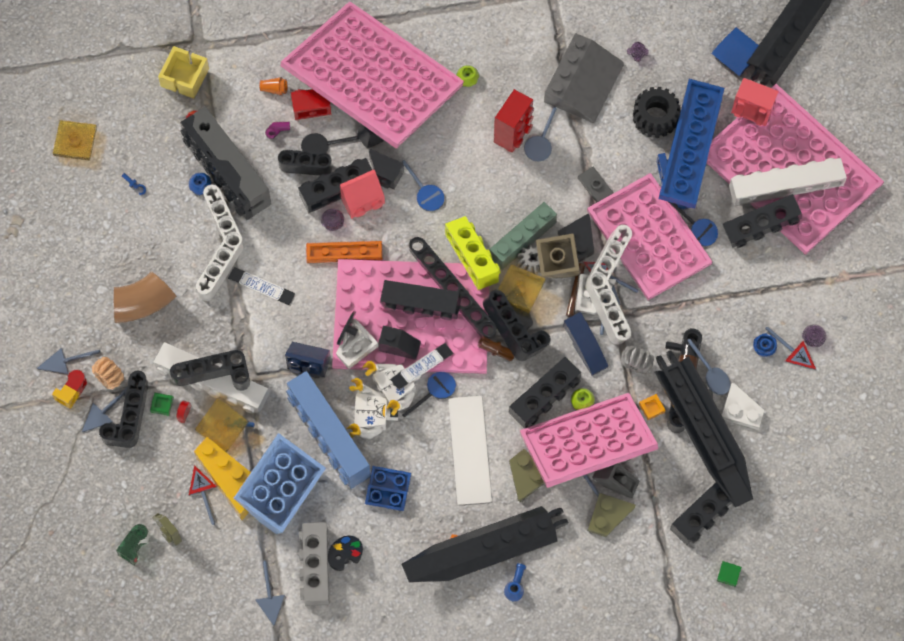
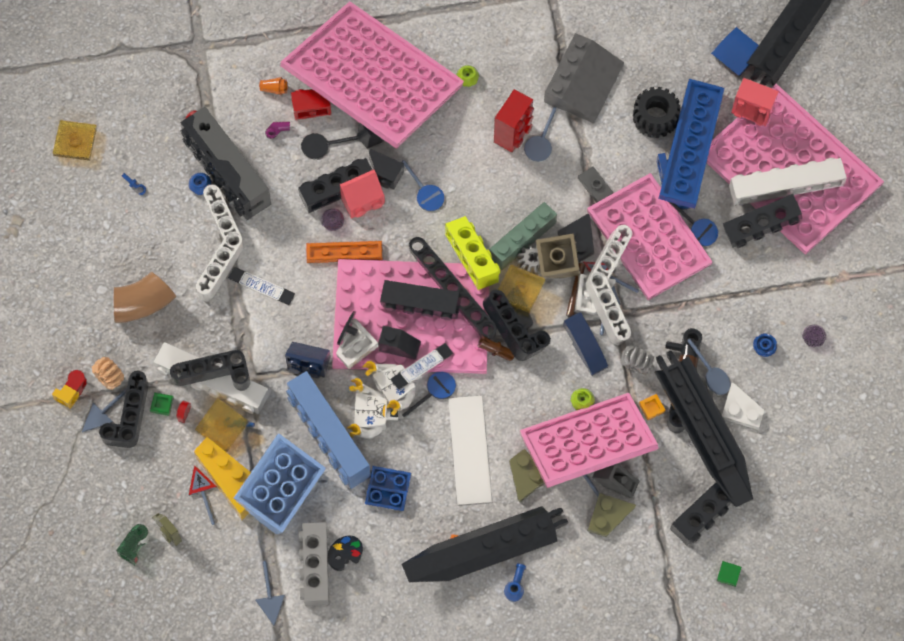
sand blue piece [37,348,100,374] -> none
light yellow piece [158,46,209,99] -> none
black beam [278,150,332,176] -> none
black brick [509,357,581,429] -> none
clear purple plate [627,42,649,62] -> none
piece [765,327,816,370] -> none

